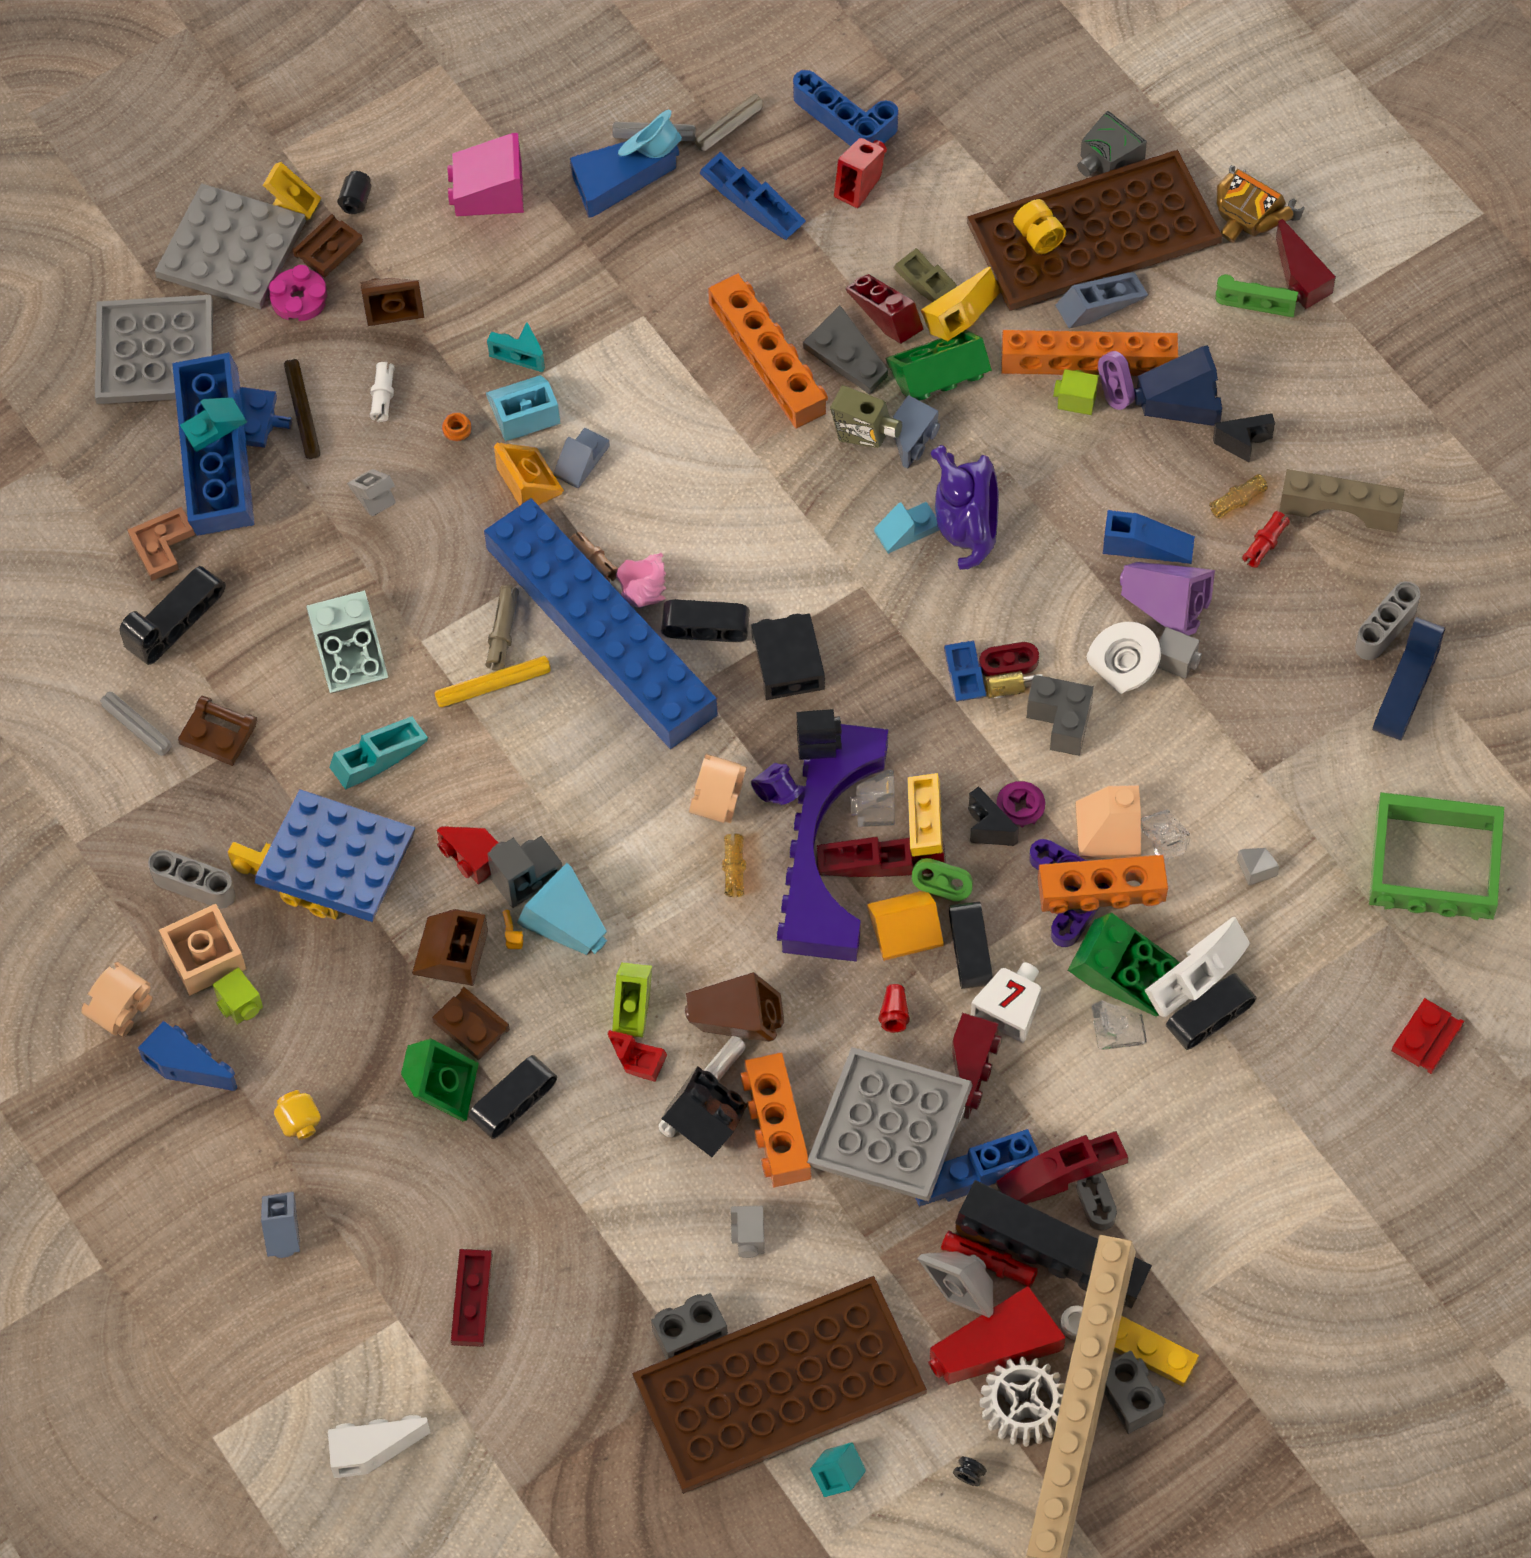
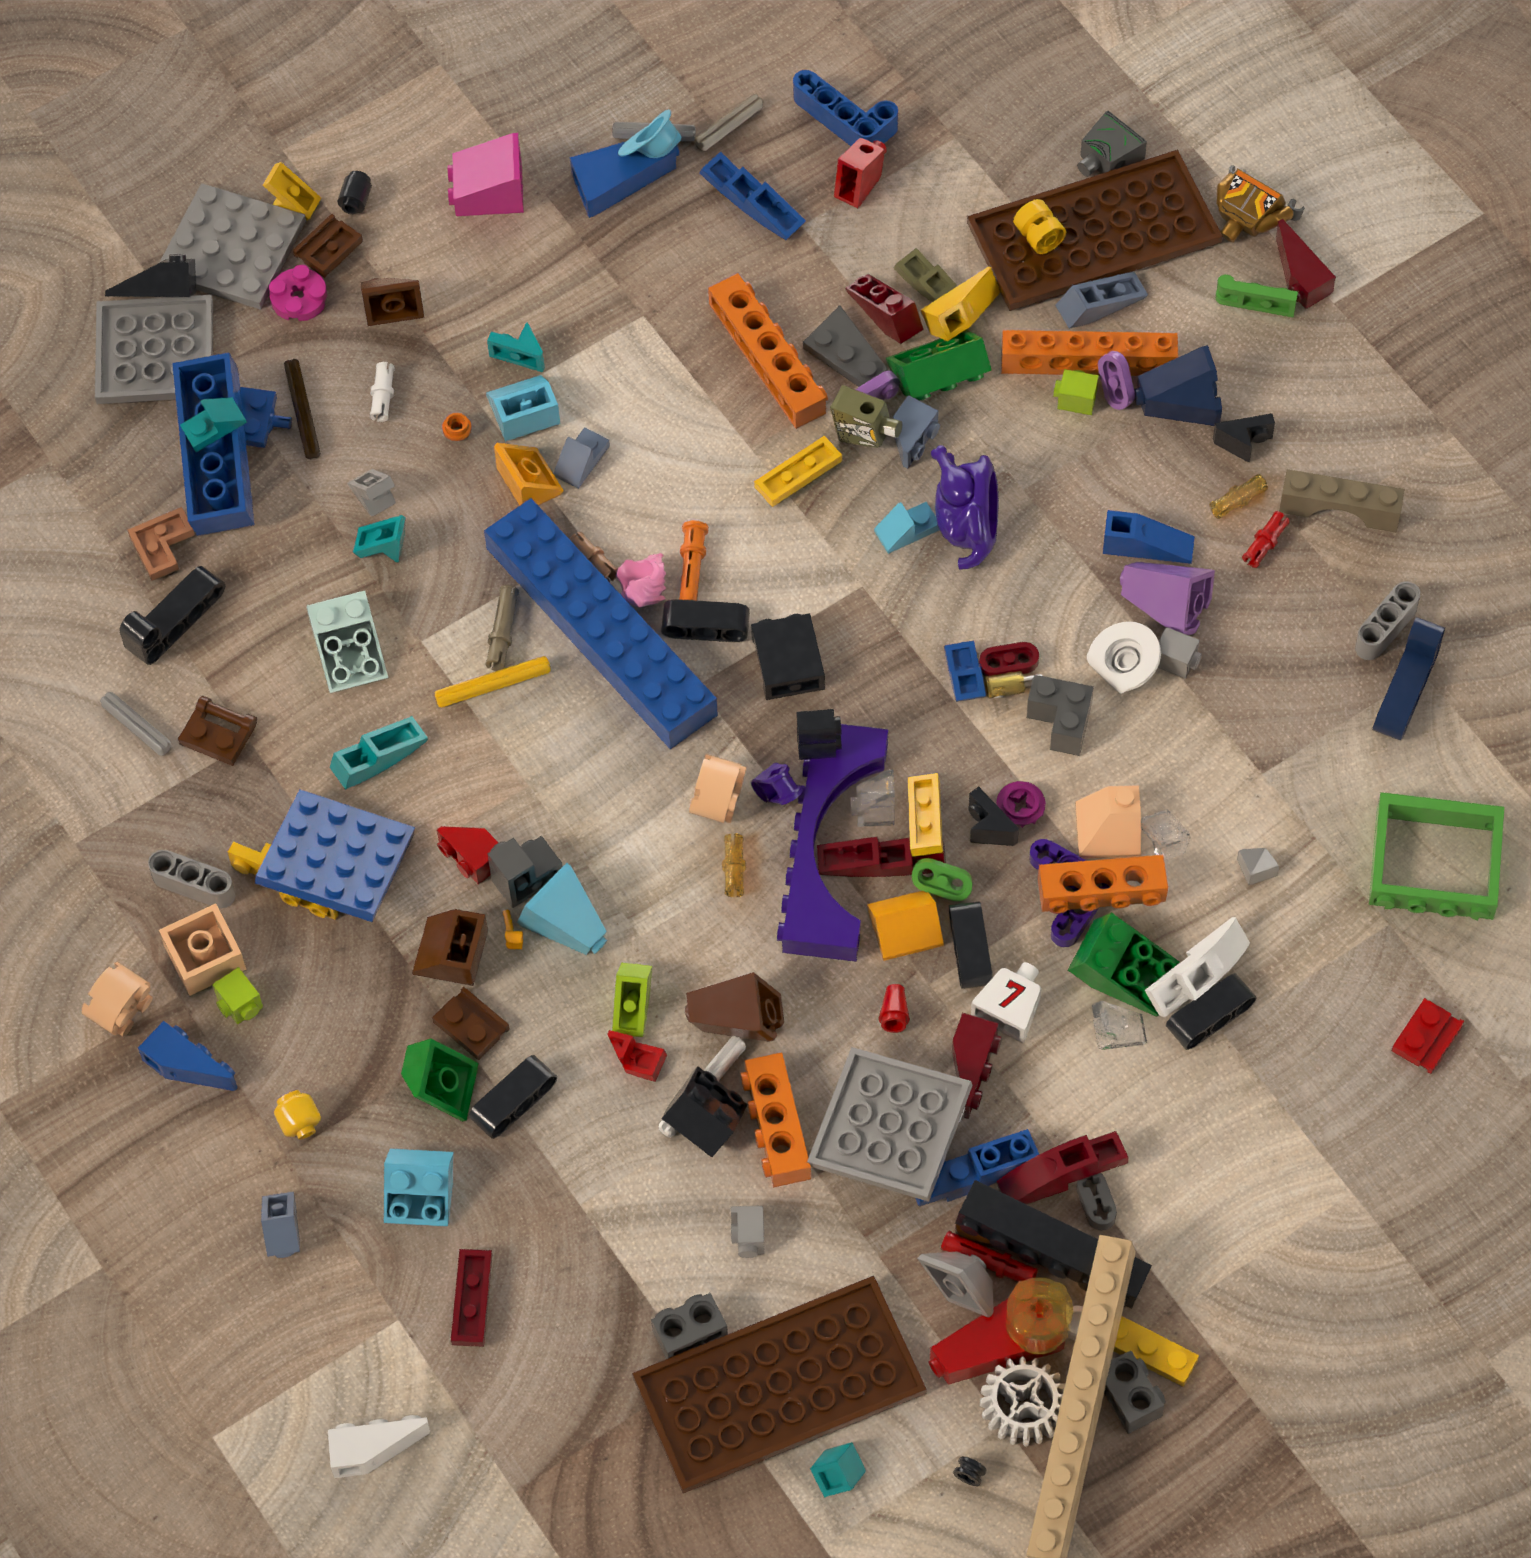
none -> black slope [105,254,196,297]
none -> teal slope [353,515,406,563]
none -> medium azure slope [384,1149,454,1226]
none -> orange pin [679,520,709,601]
none -> yellow plate [754,435,842,507]
none -> medium lavender plate [855,370,900,400]
none -> clear yellow brick [1006,1278,1073,1354]

